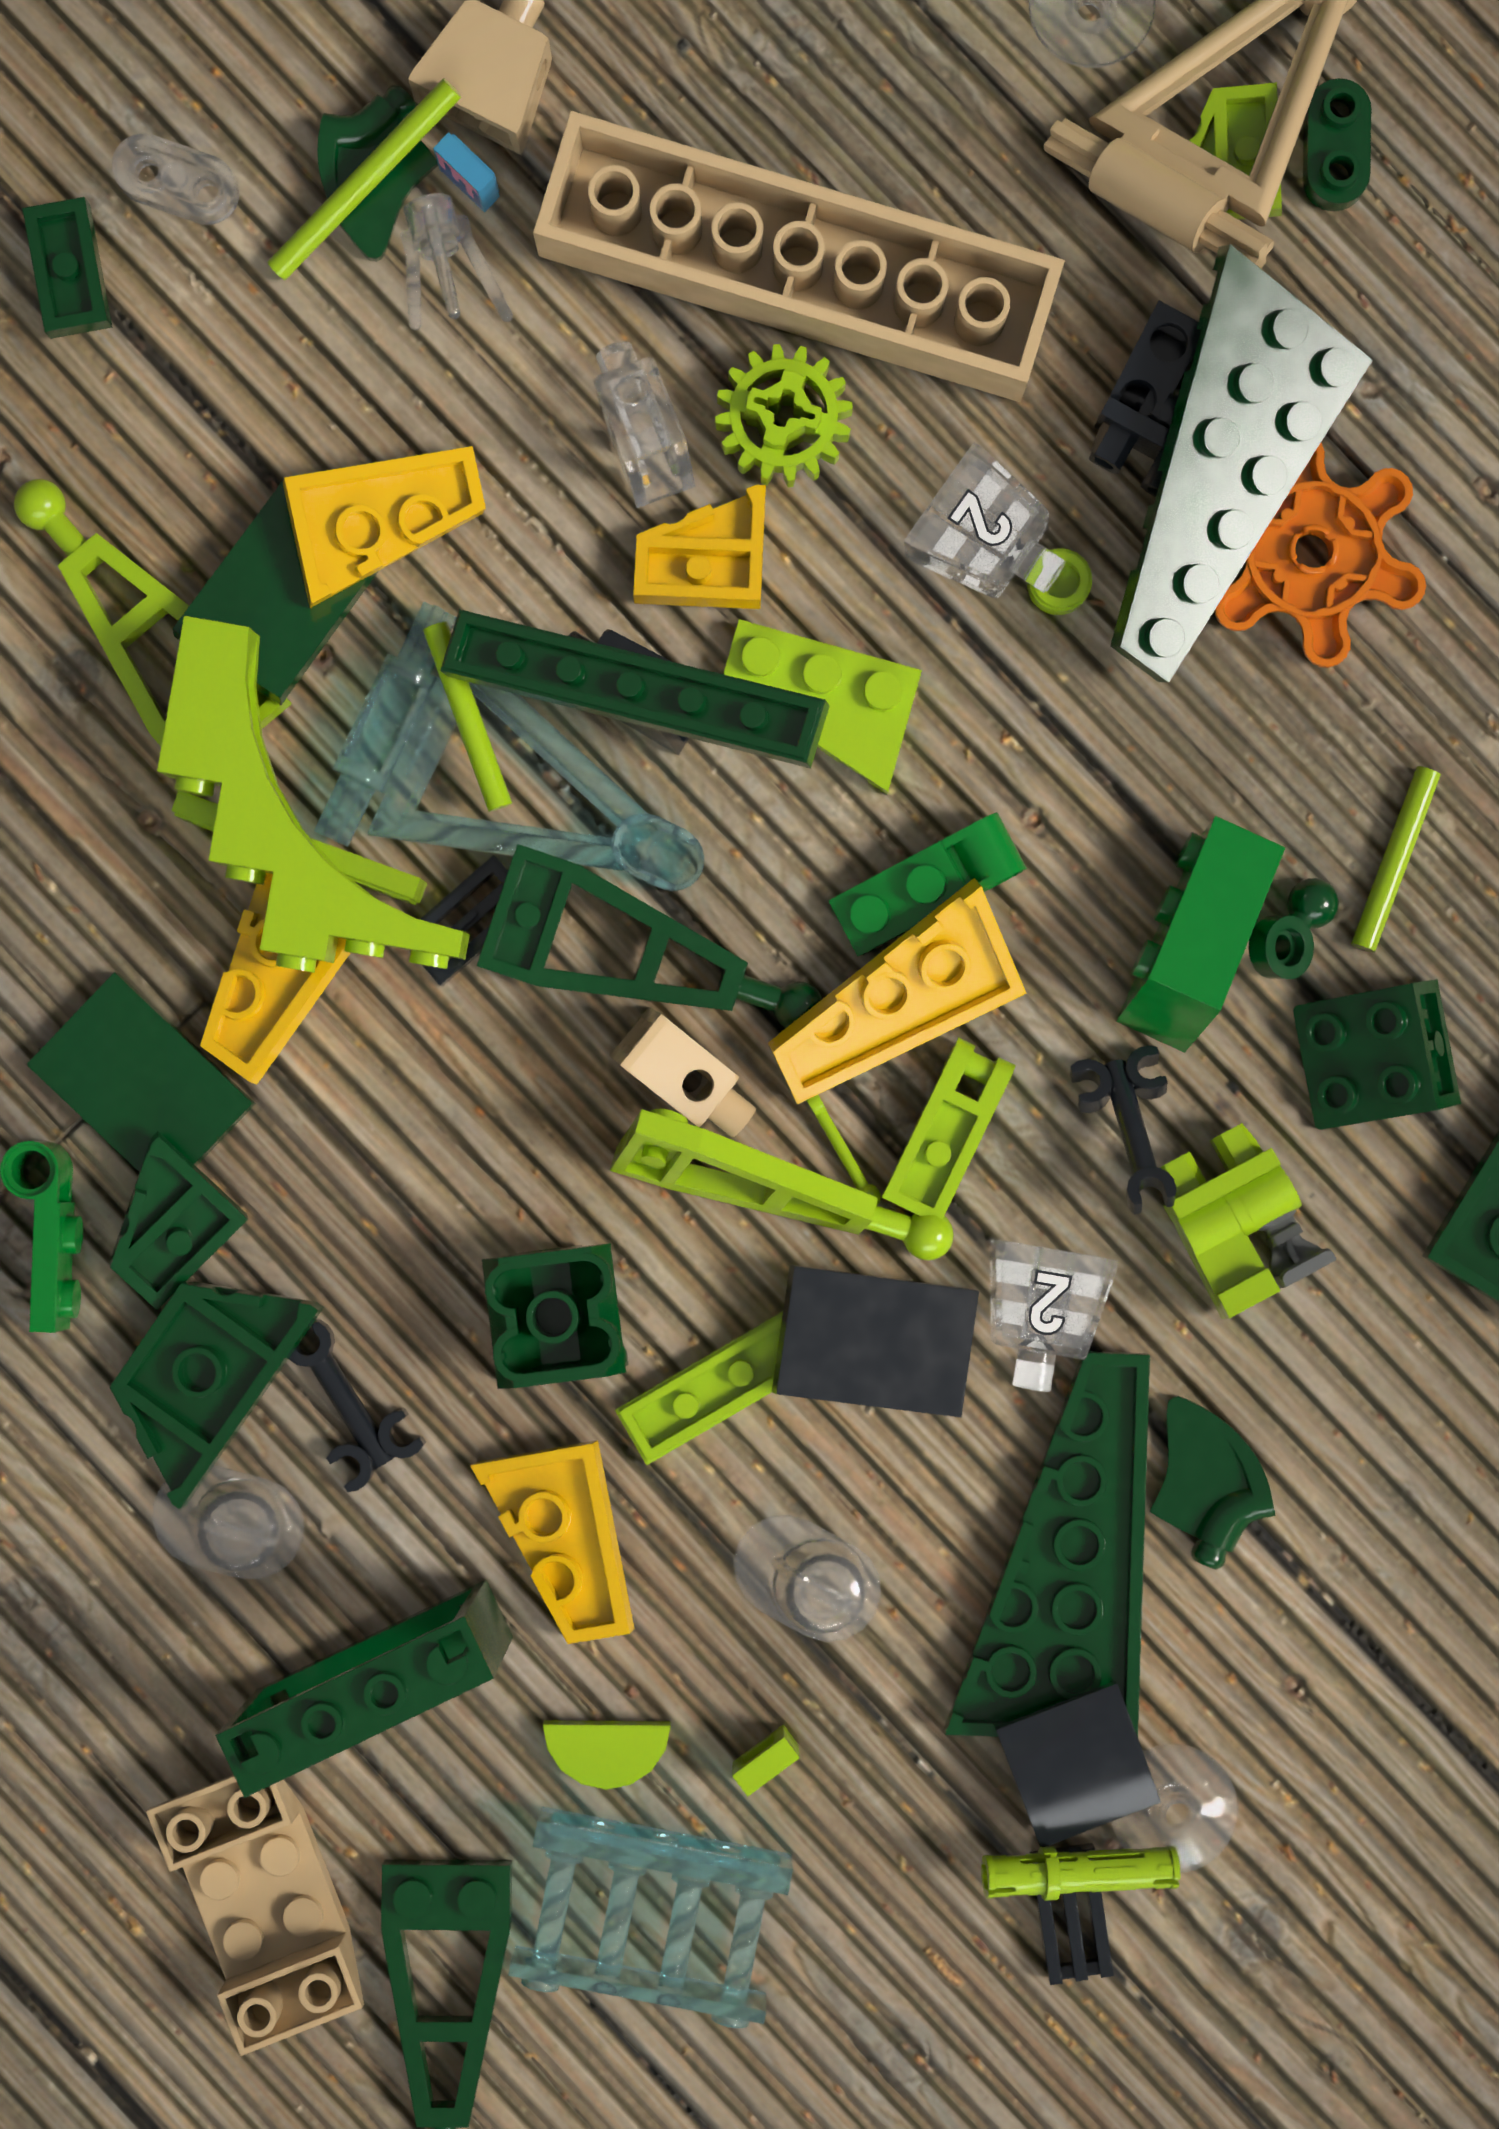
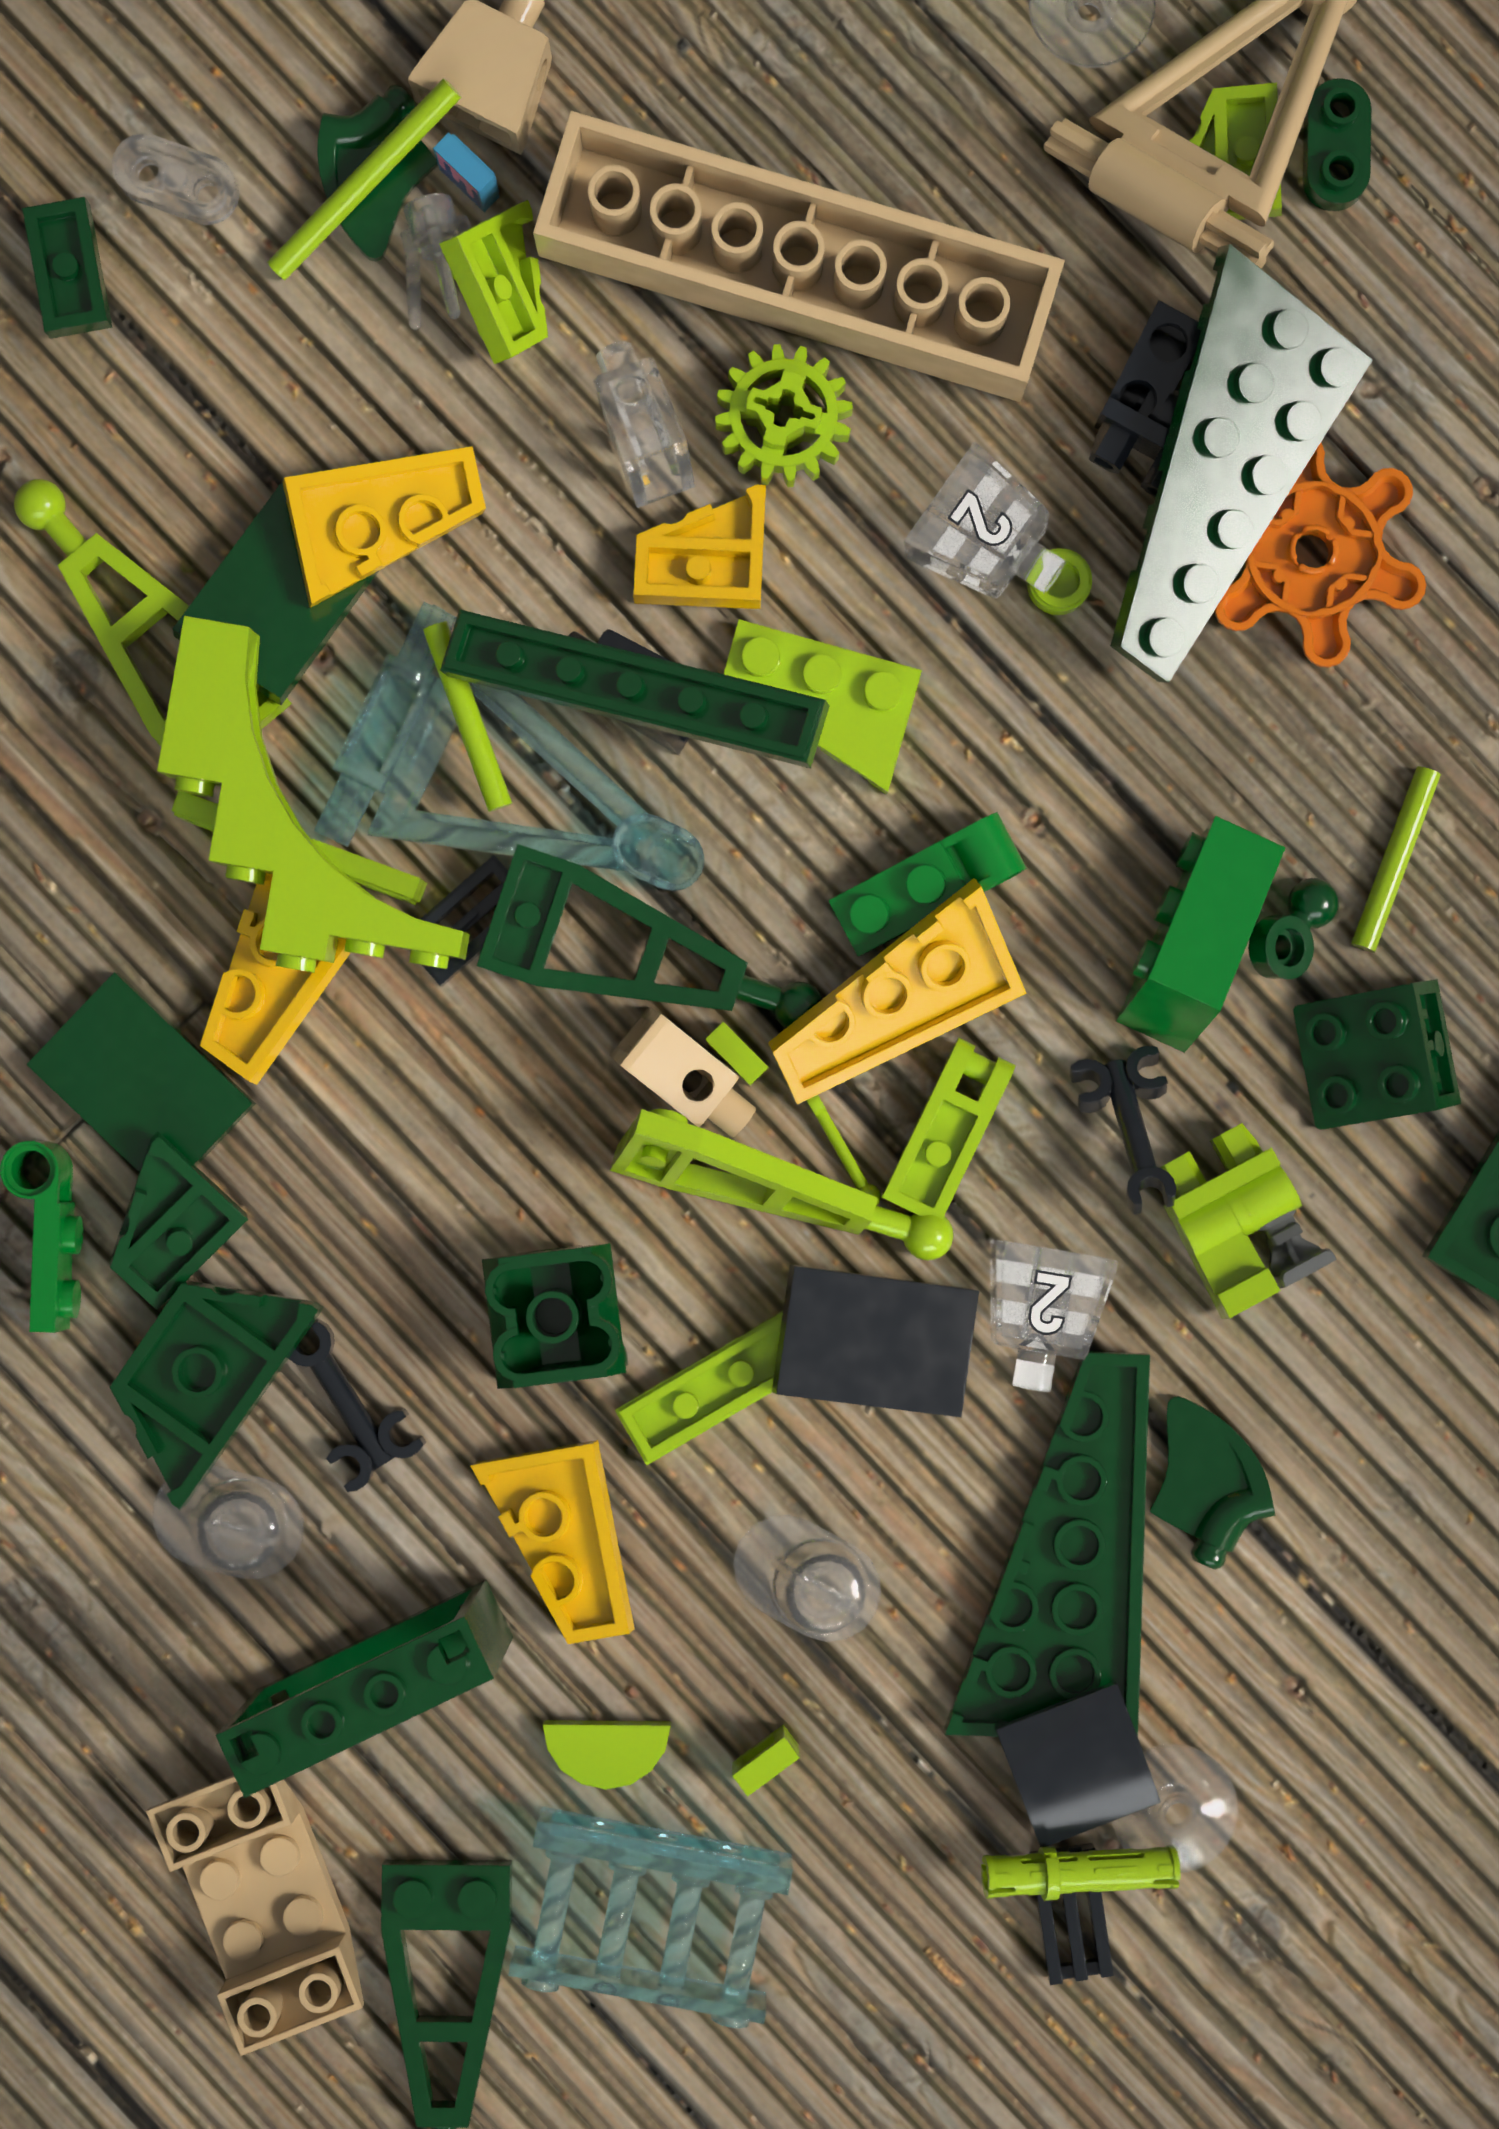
none -> lime wing [439,200,548,364]
none -> lime tile [705,1022,768,1086]

